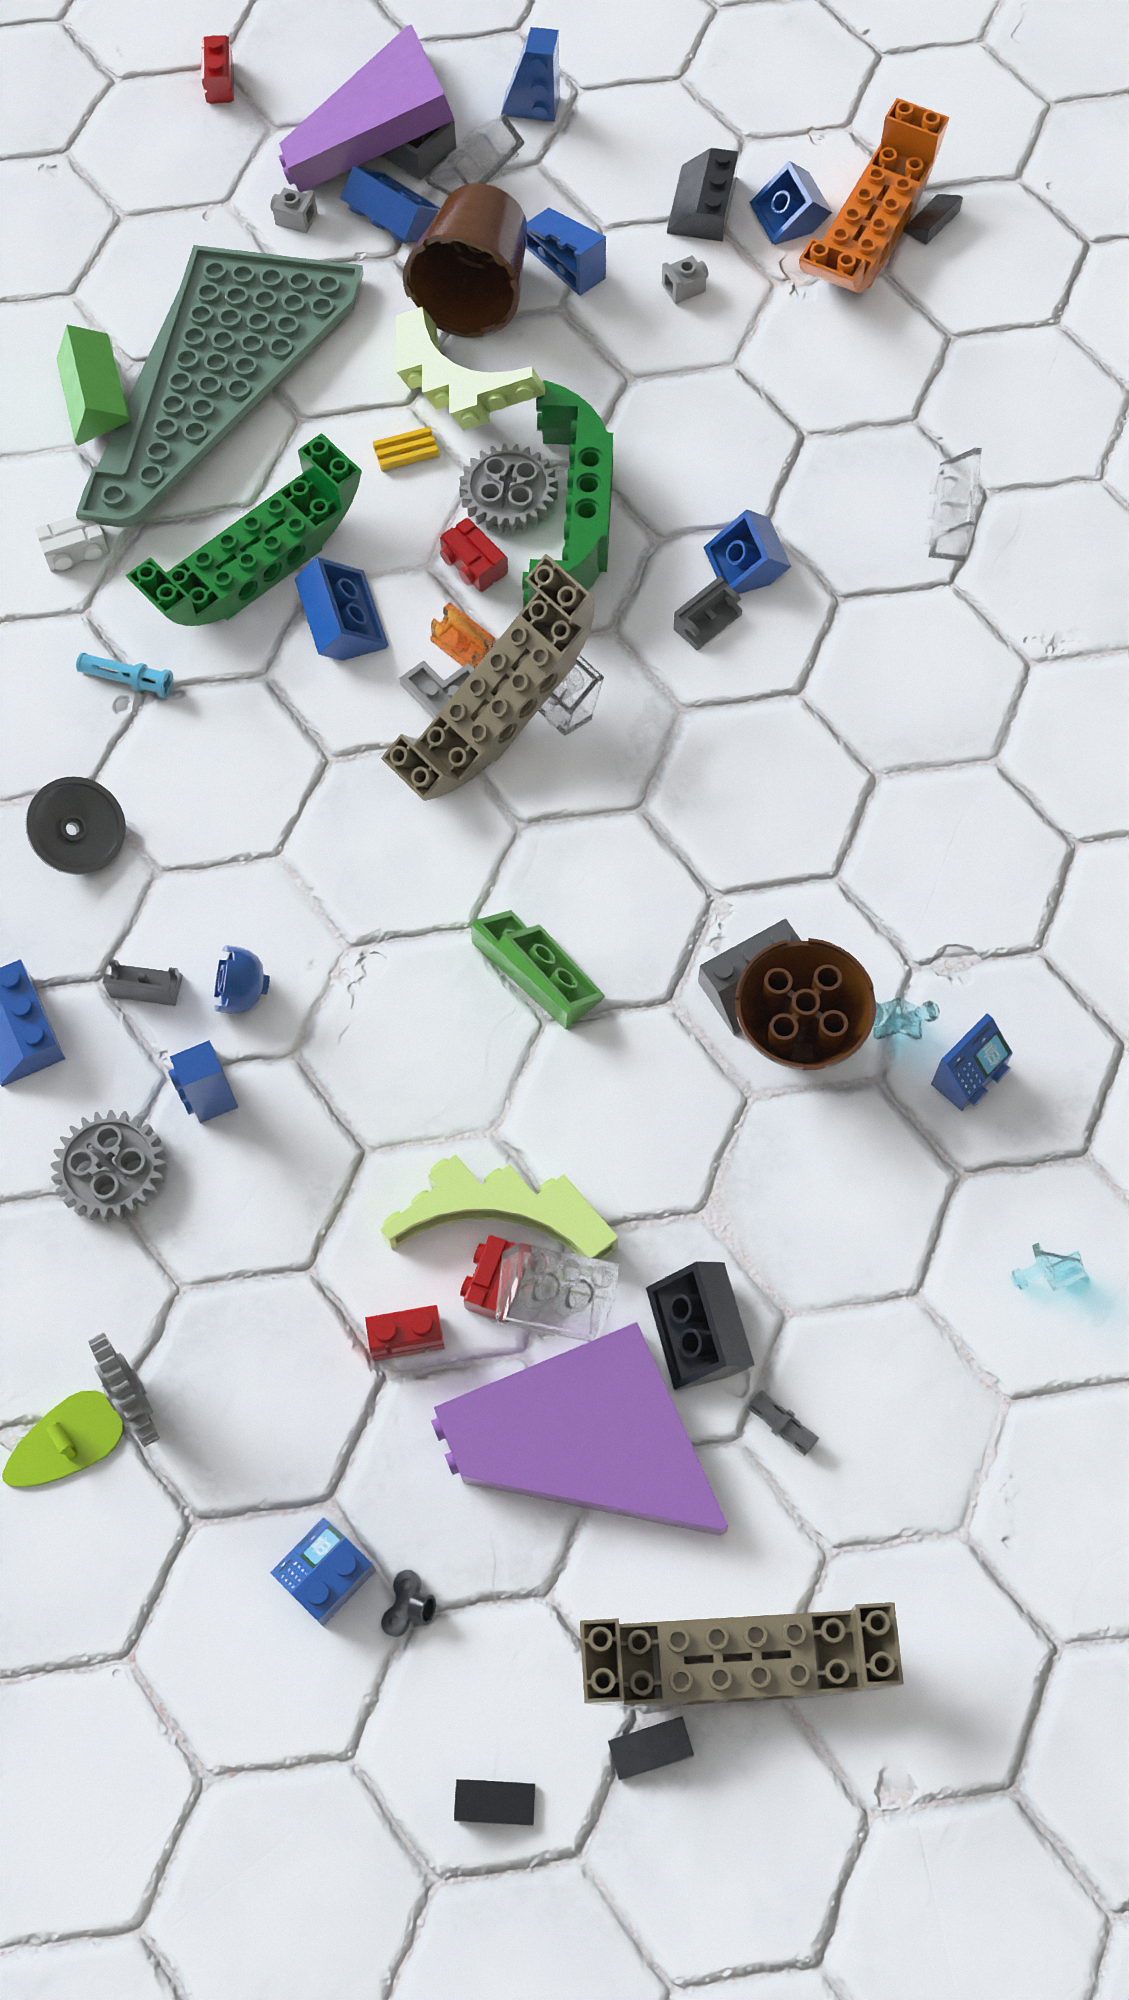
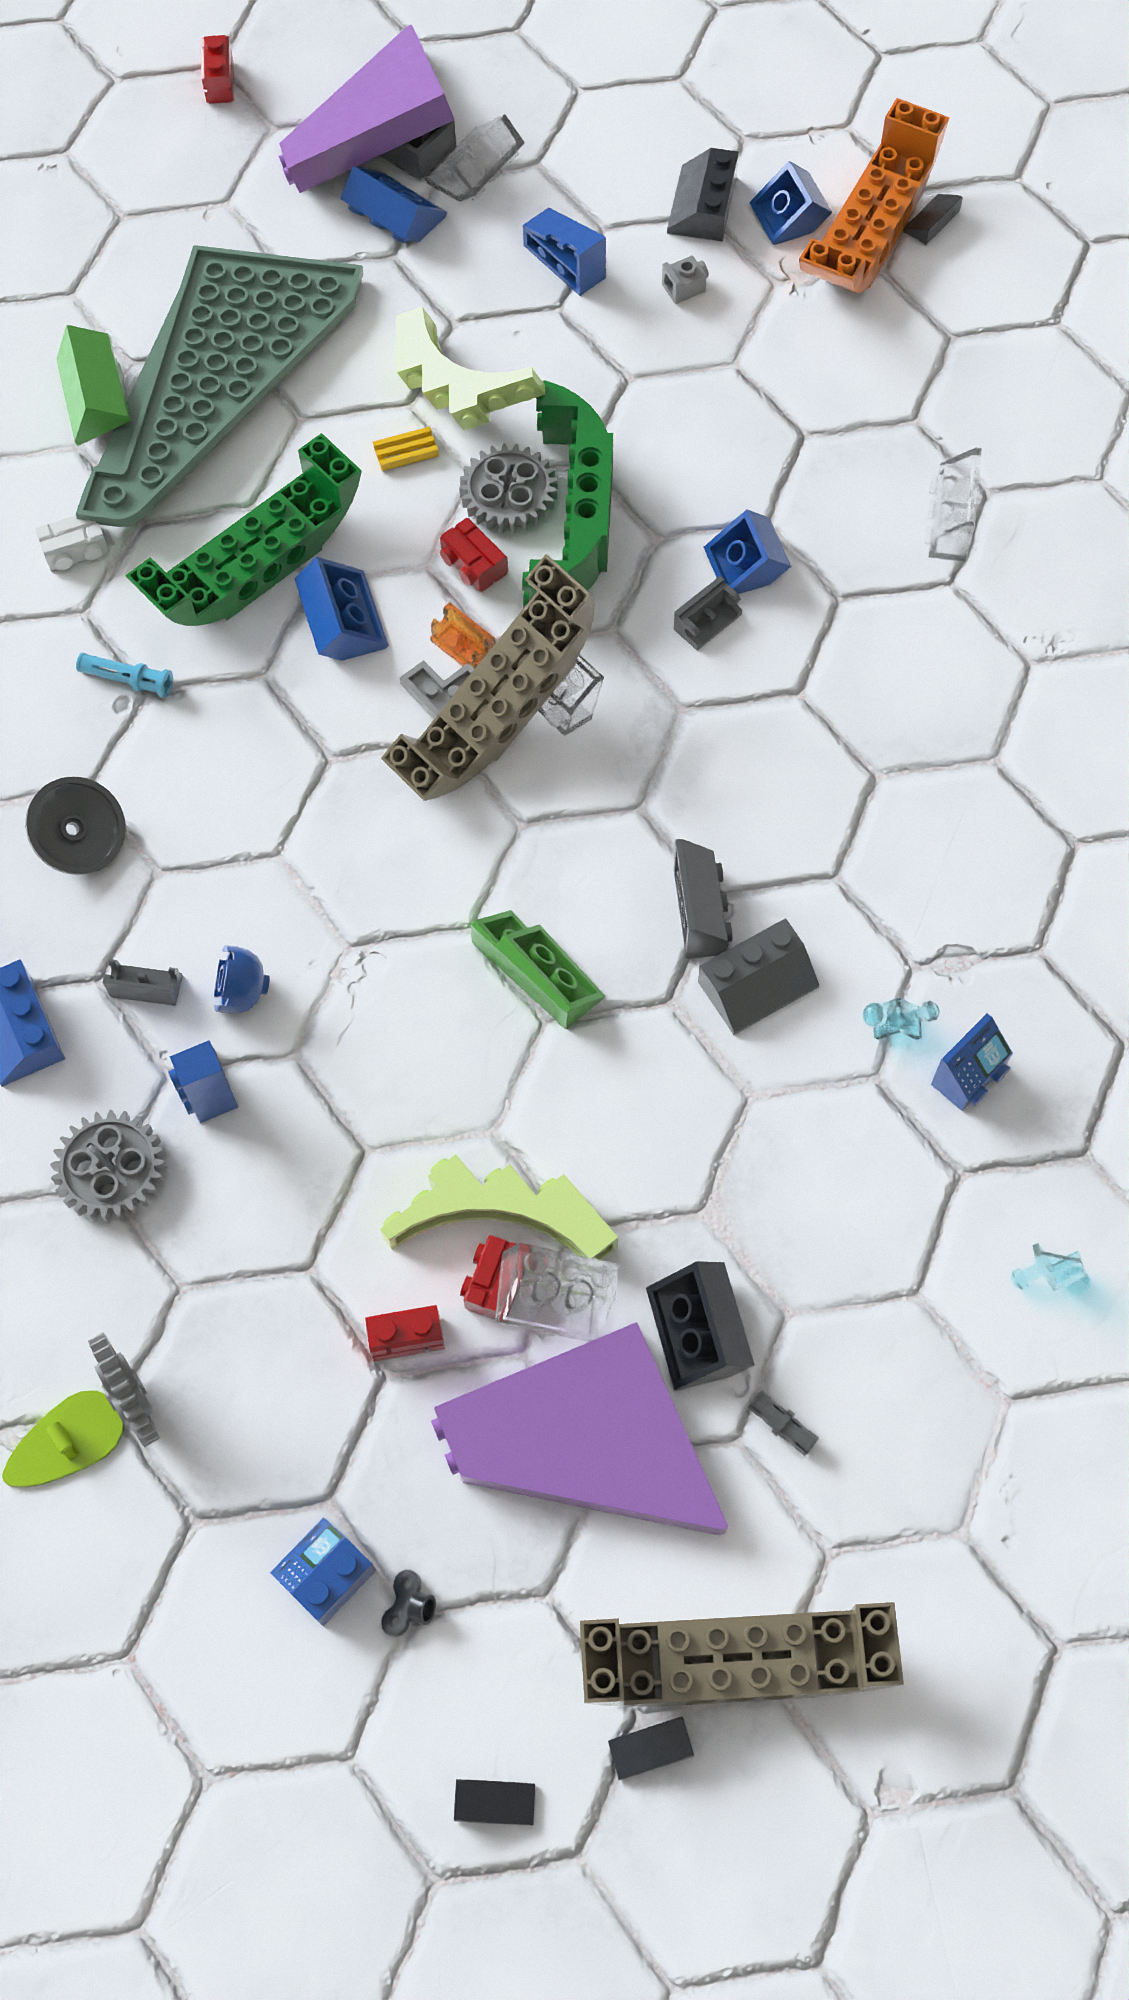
light grey brick [270,187,318,234] -> none
reddish brown cone [403,183,527,338] -> none
blue wedge [500,27,560,122] -> none
reddish brown cone [735,938,877,1070] -> none
none -> dark grey slope [673,839,733,959]

